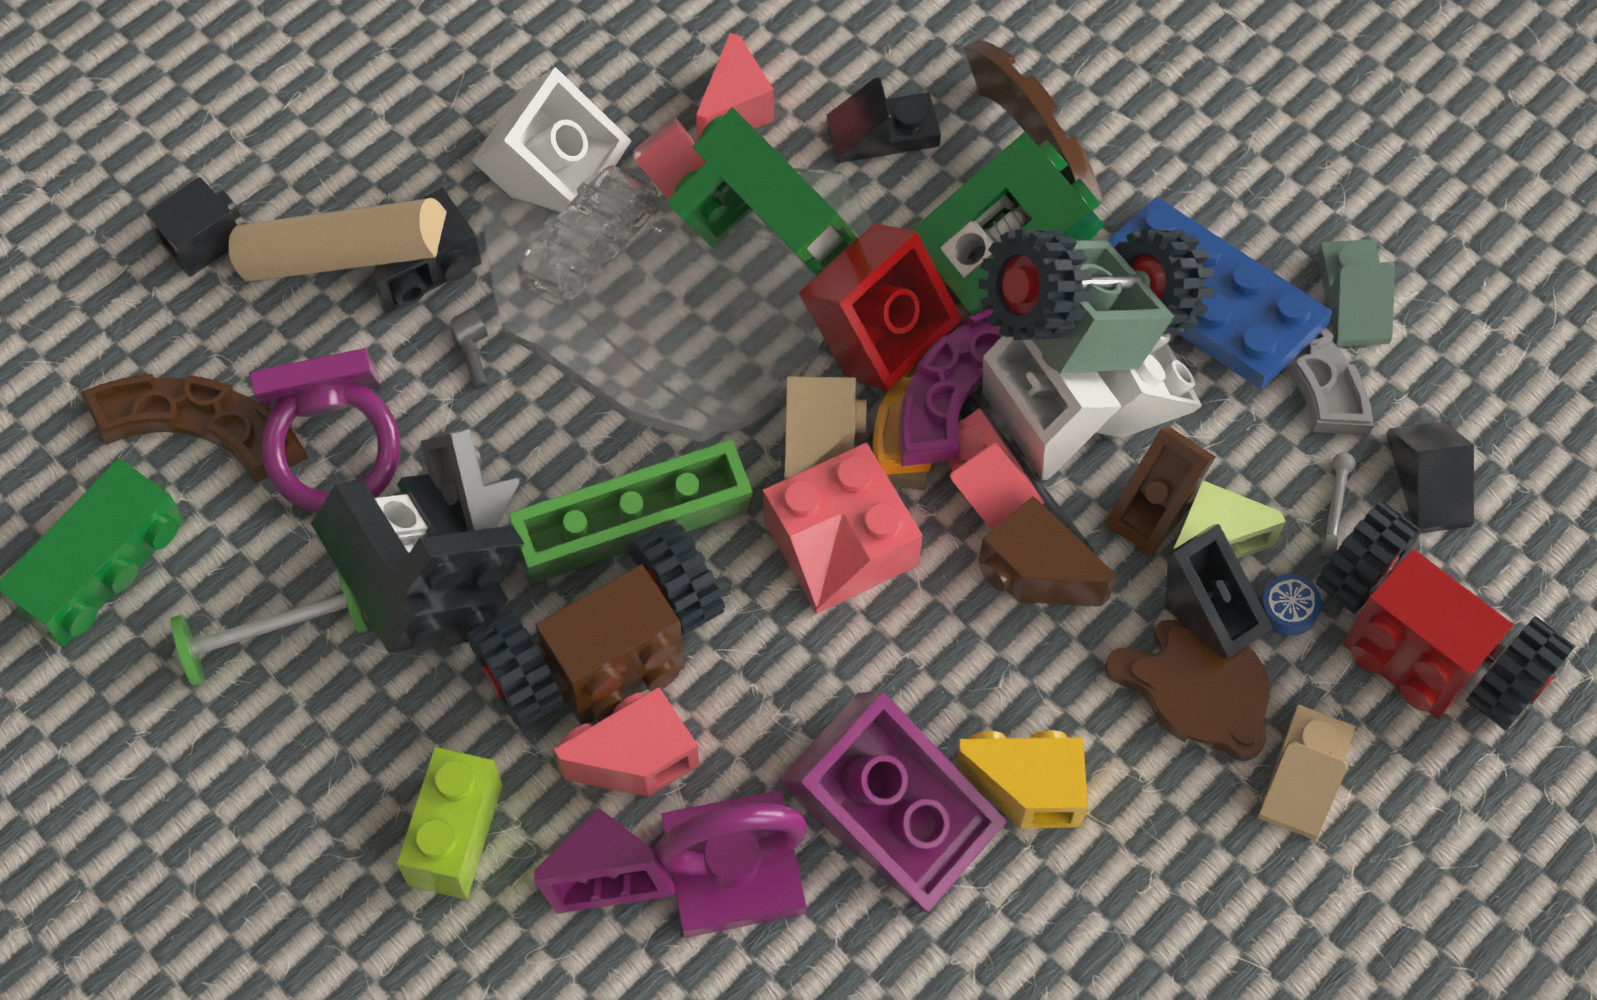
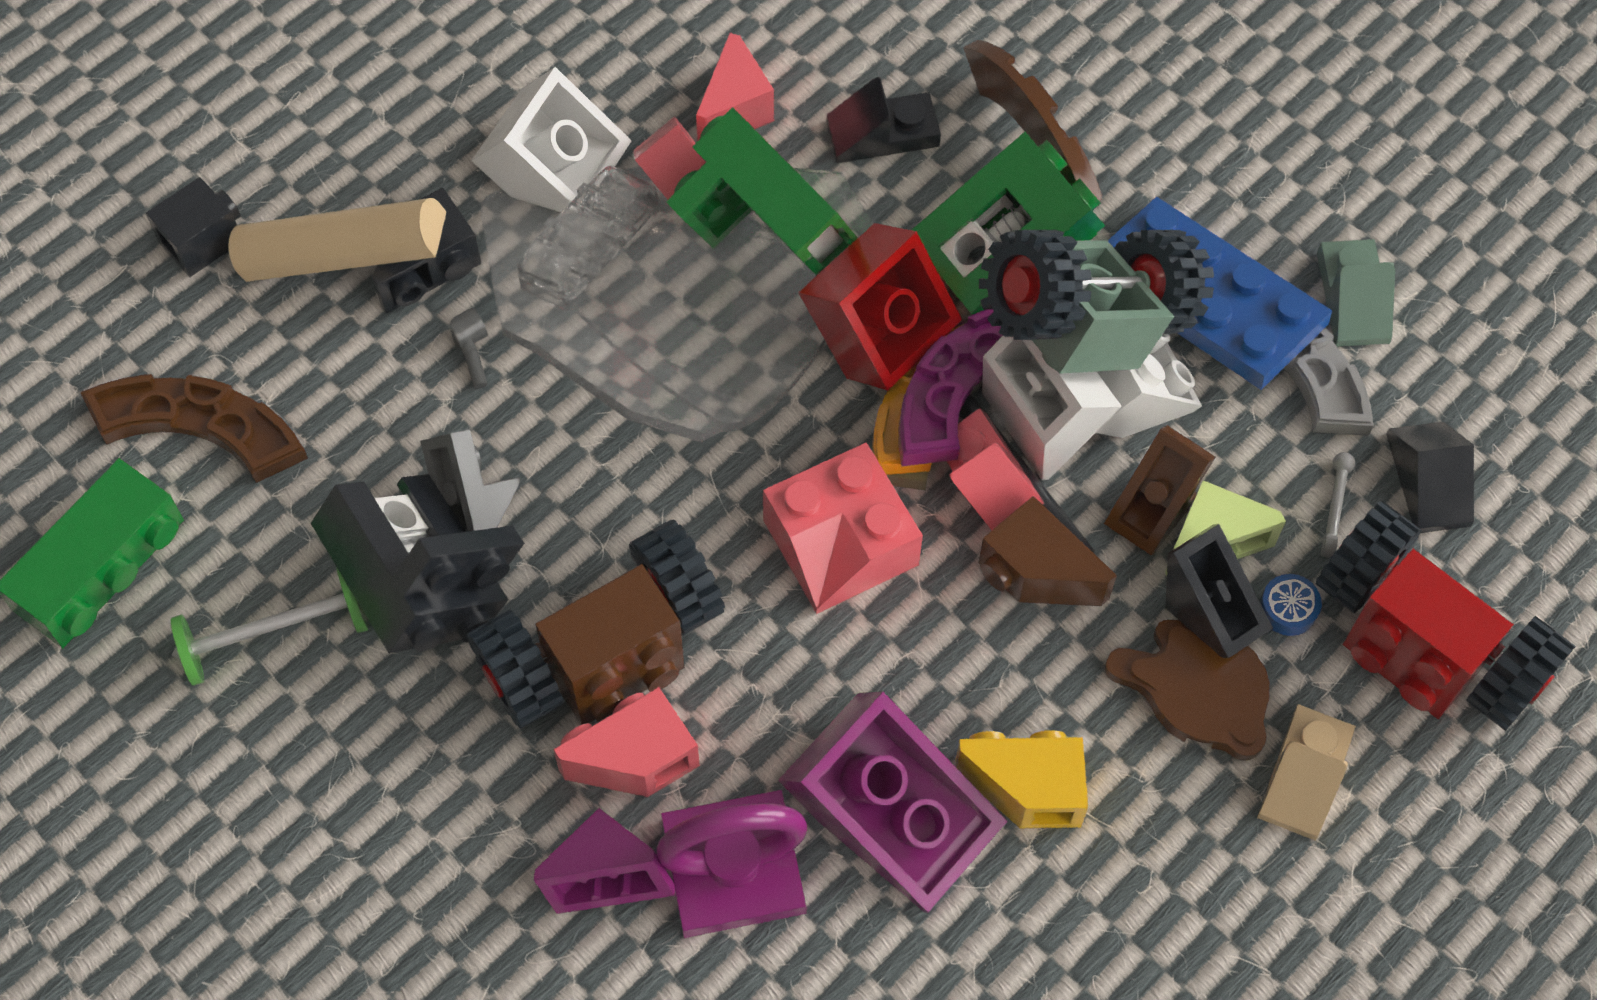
magenta tile [249,348,401,514] -> none
lime brick [397,747,503,900] -> none
bright green brick [508,439,753,585] -> none
tan slope [785,376,867,479] -> none

